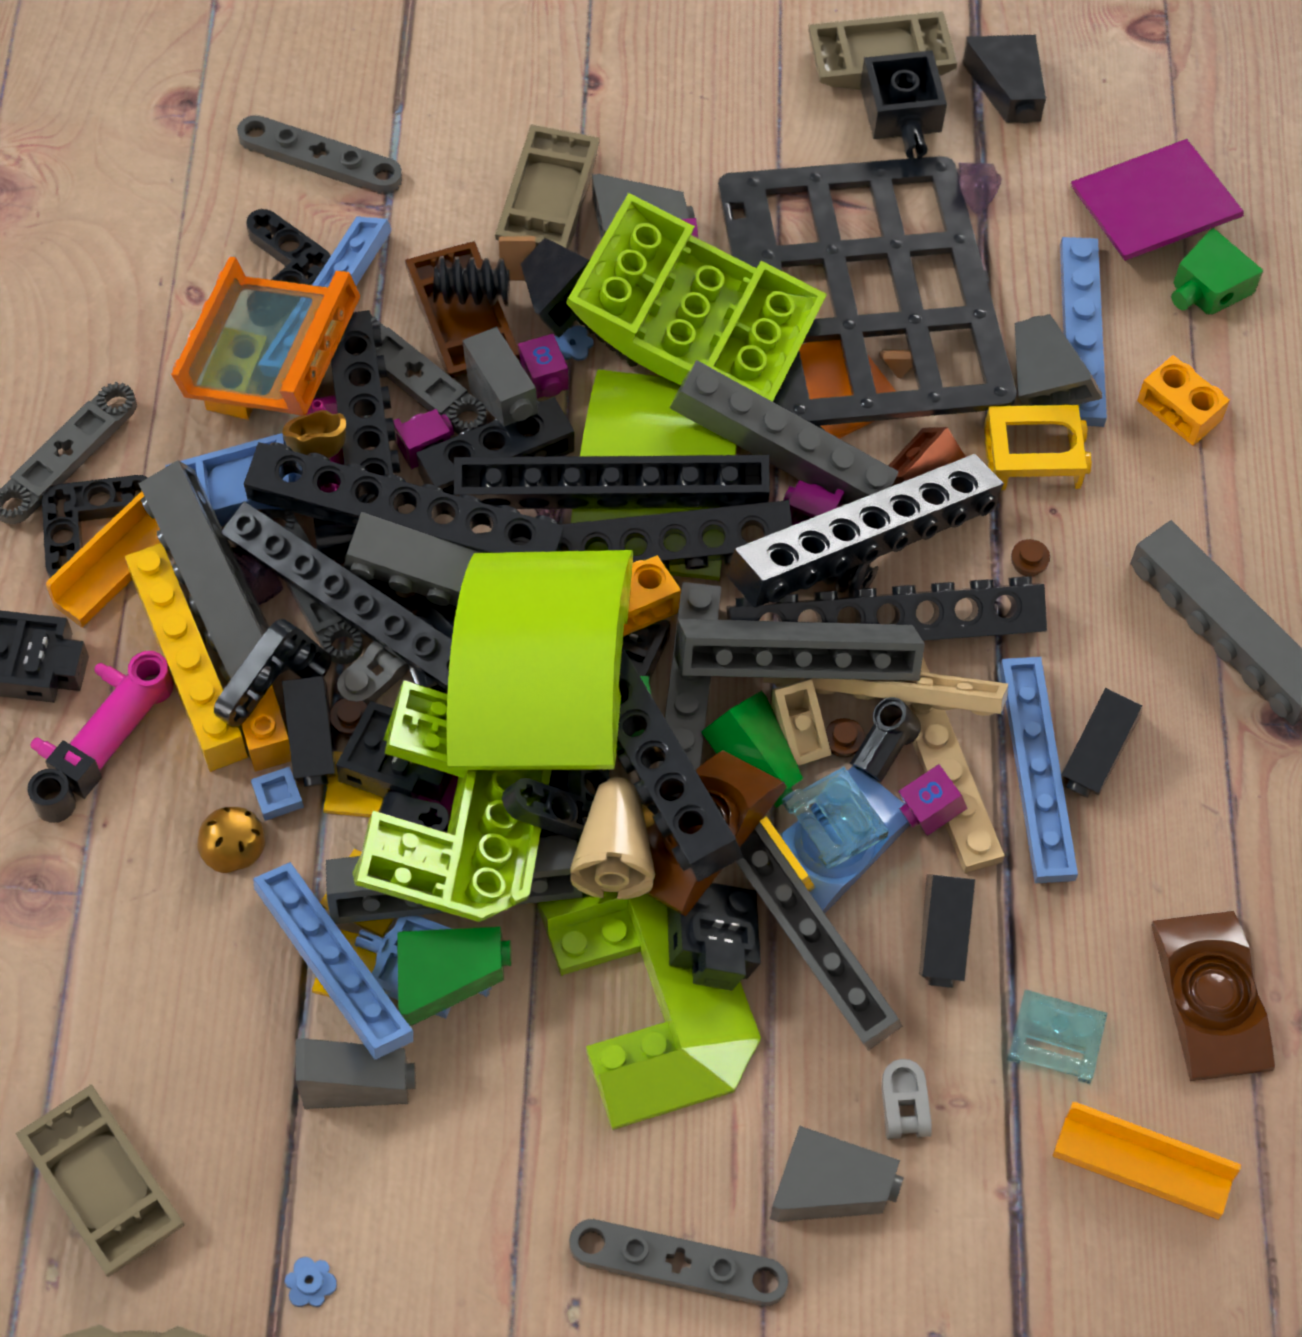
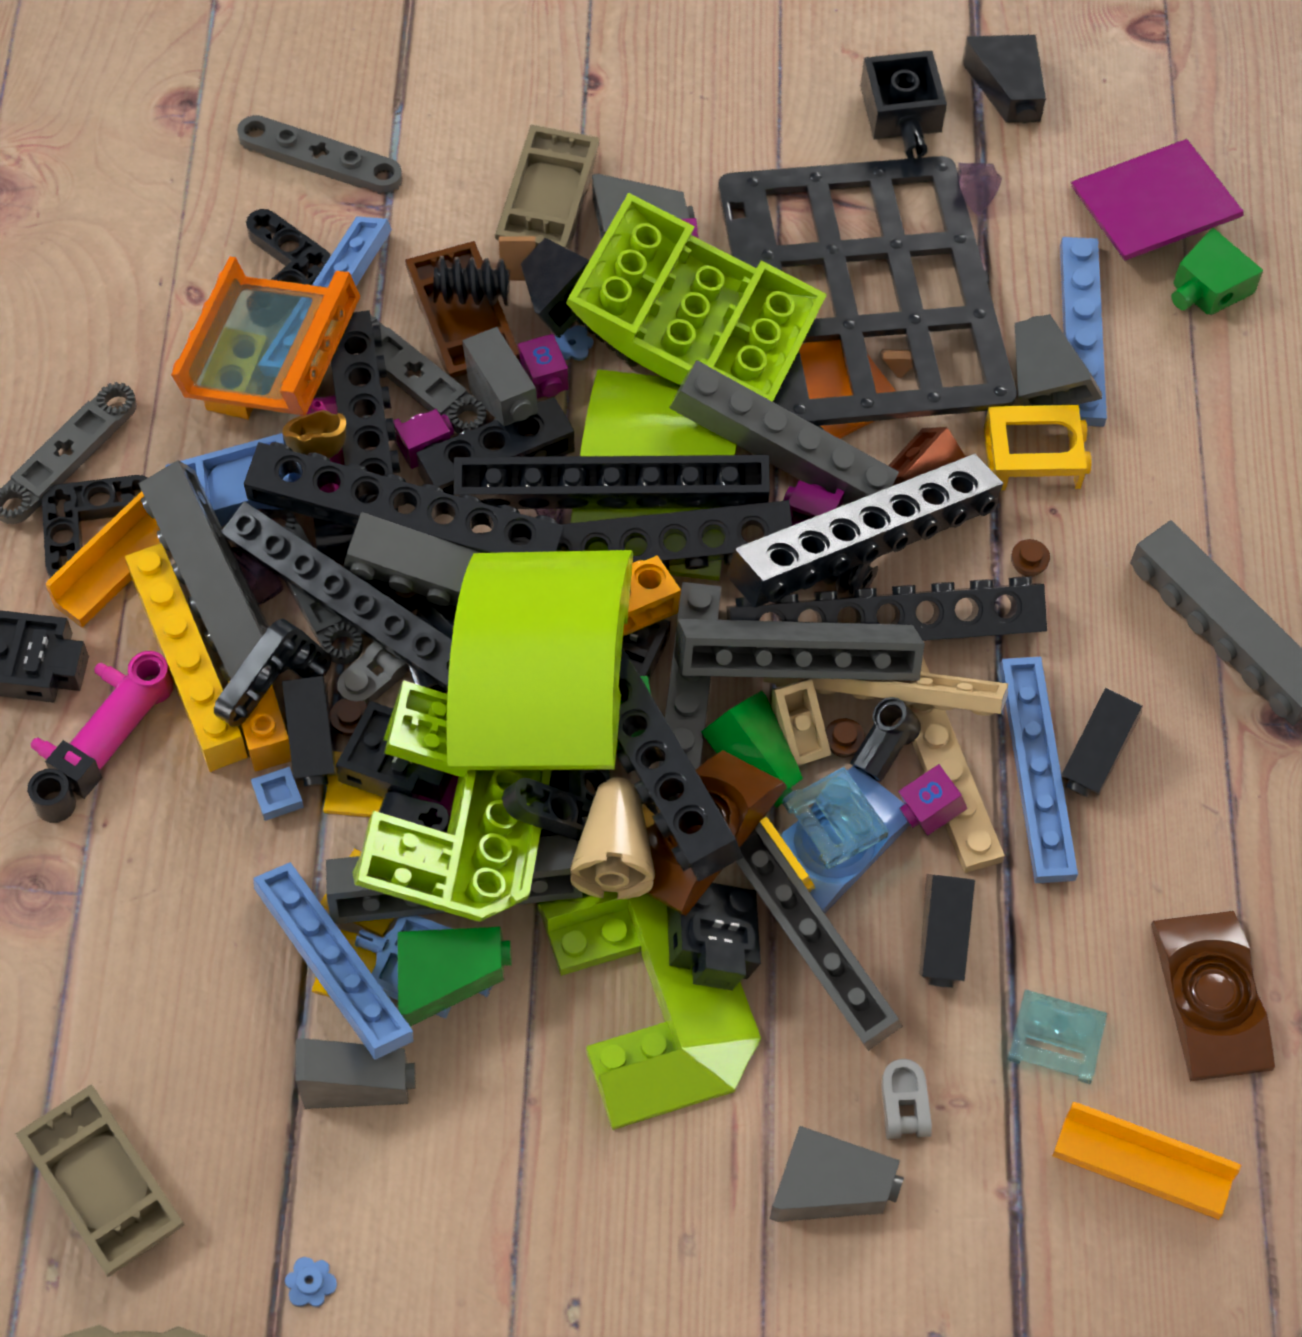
pearl gold helmet [197,807,265,873] -> none
dark grey piece [569,1219,788,1306] -> none
dark tan slope [808,11,957,90] -> none
light orange brick [1137,355,1230,446] -> none

